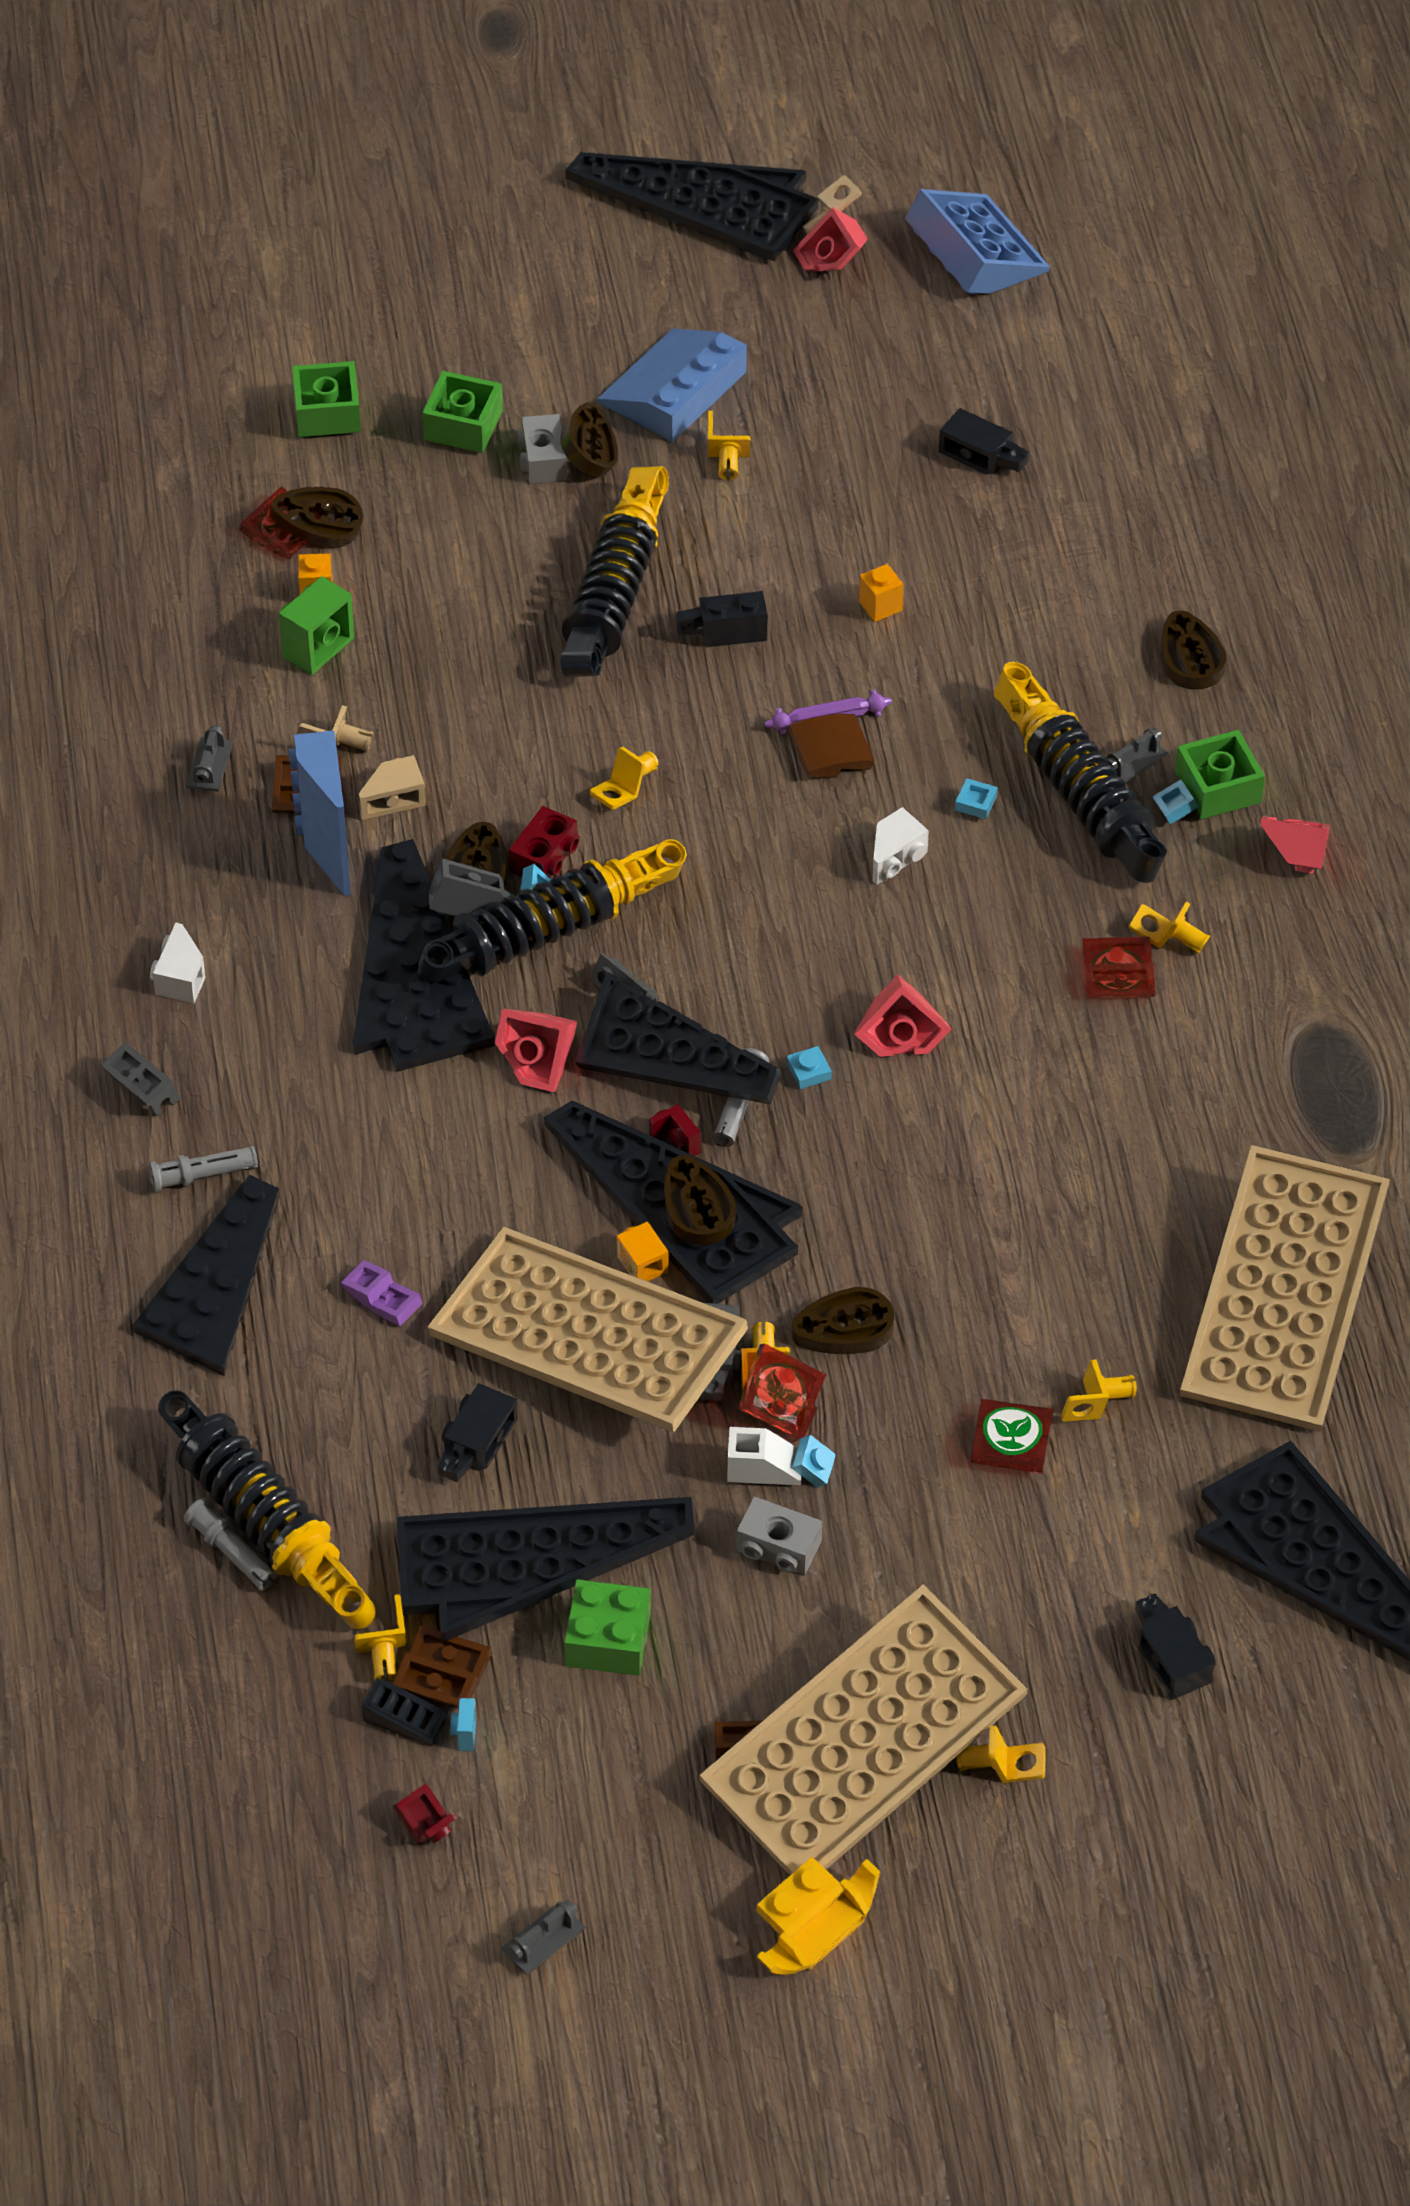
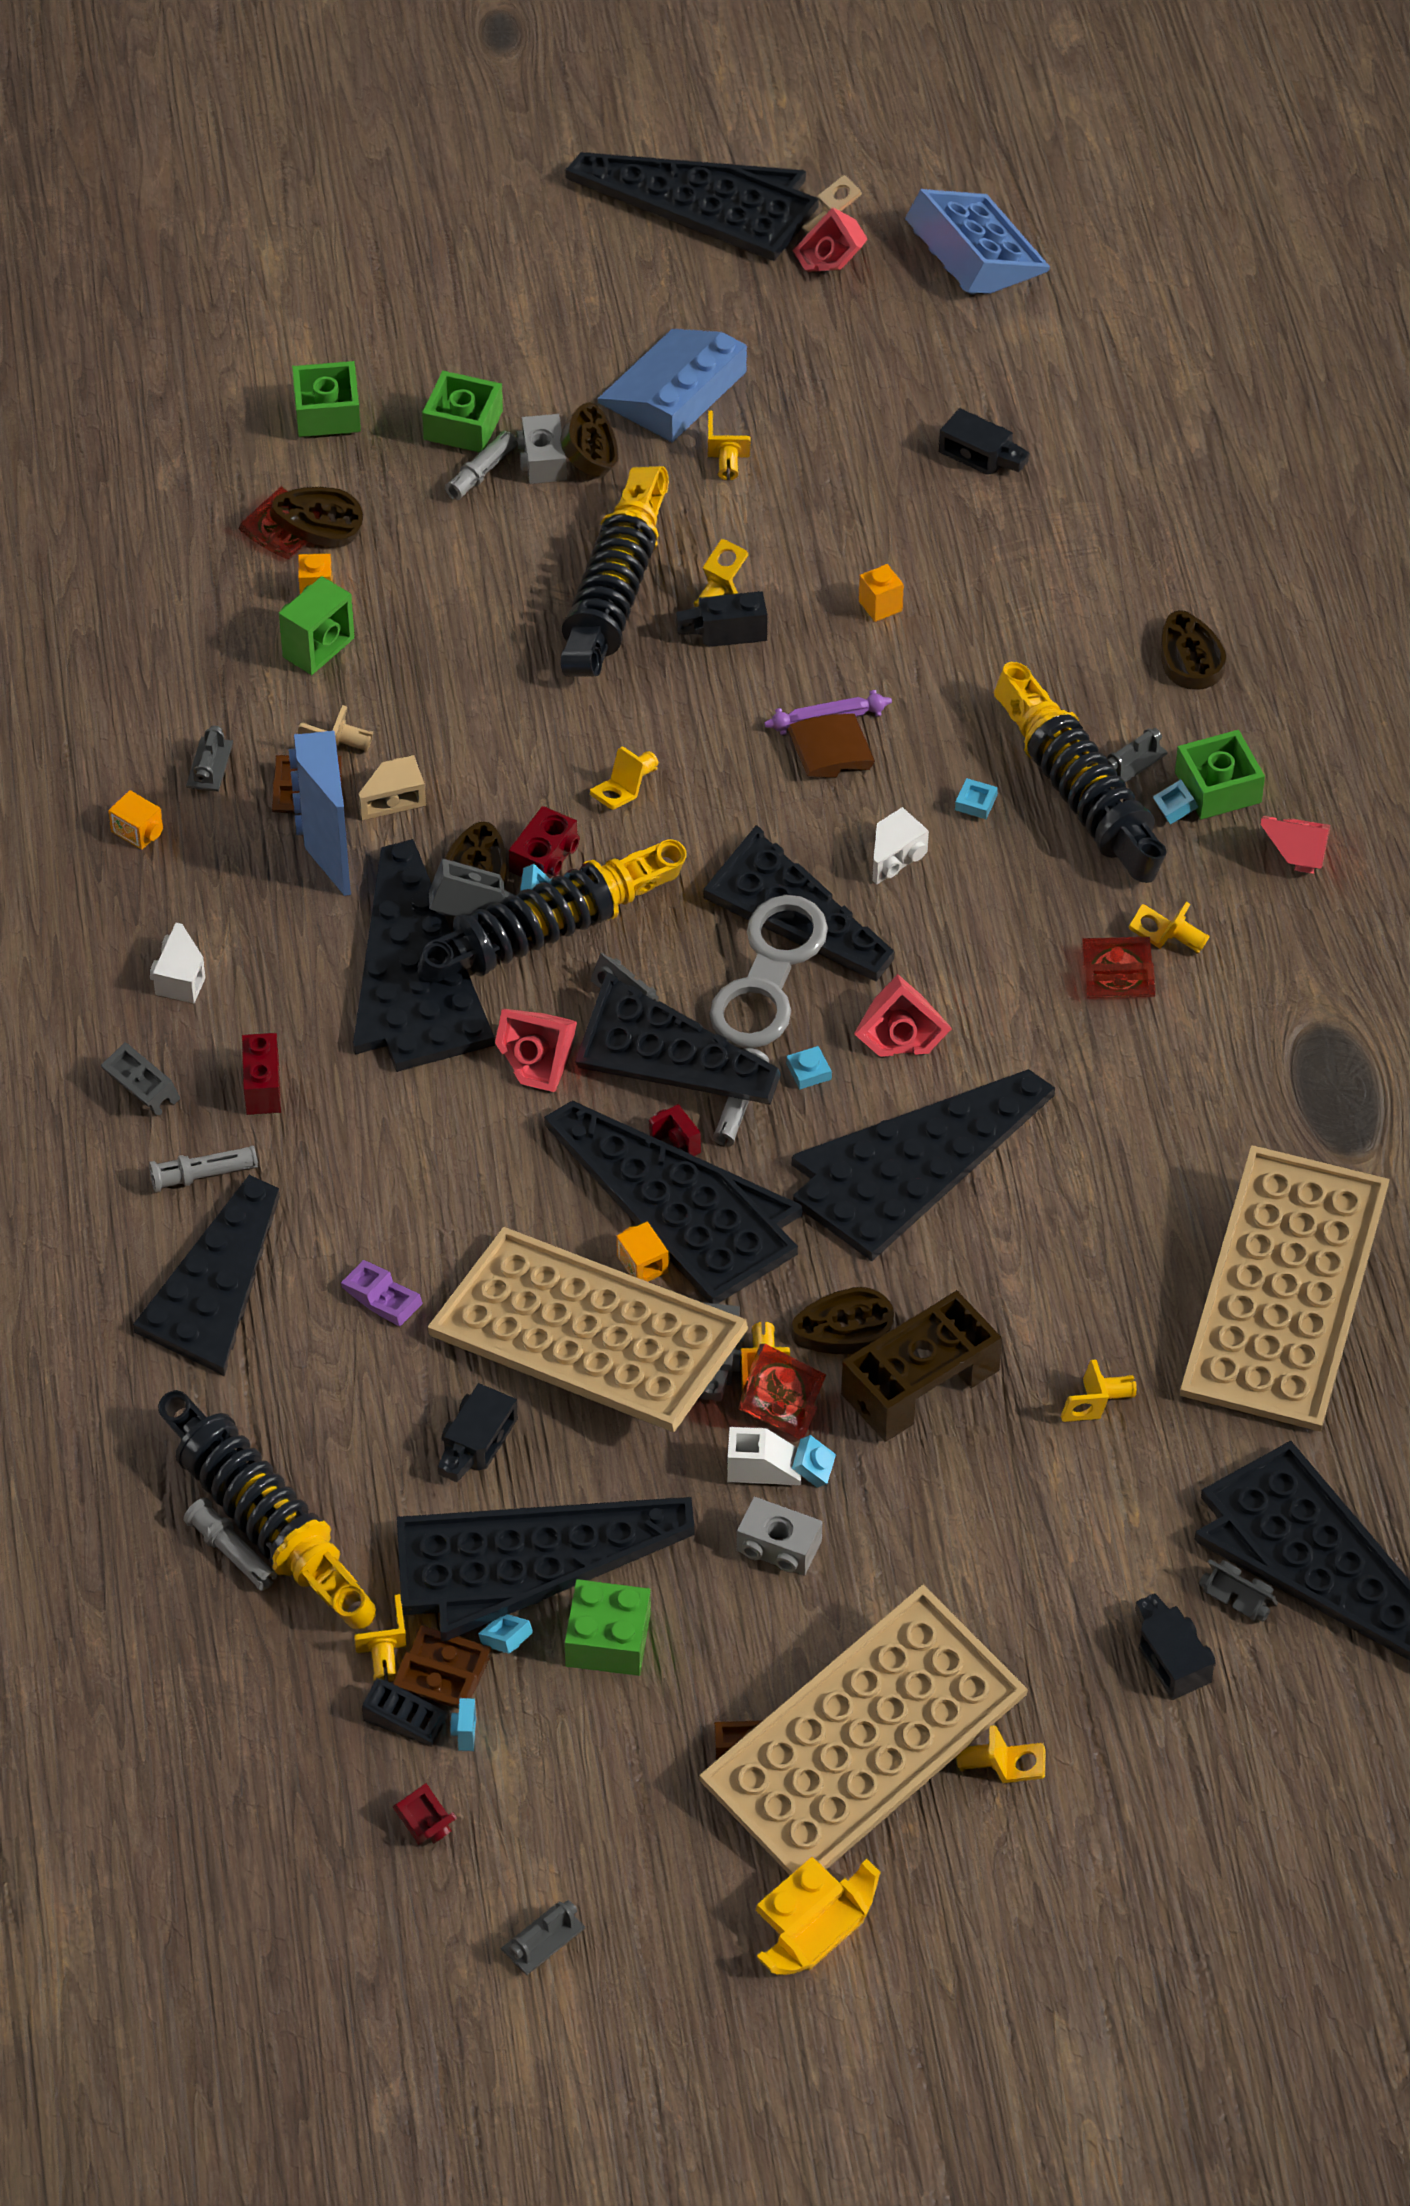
dark brown piece [664,1155,736,1245] -> none
slope [970,1398,1053,1474] -> none
none -> light orange brick [108,790,163,850]
none -> dark red brick [242,1033,281,1115]
none -> light grey pin [445,430,517,500]
none -> medium azure plate [478,1614,533,1654]
none -> yellow bracket [693,539,748,607]
none -> black wing [703,825,894,982]
none -> light grey bar [709,895,828,1048]
none -> black wing [791,1069,1055,1261]
none -> dark brown plate [841,1290,1002,1442]
none -> dark grey hinge [1199,1559,1278,1622]

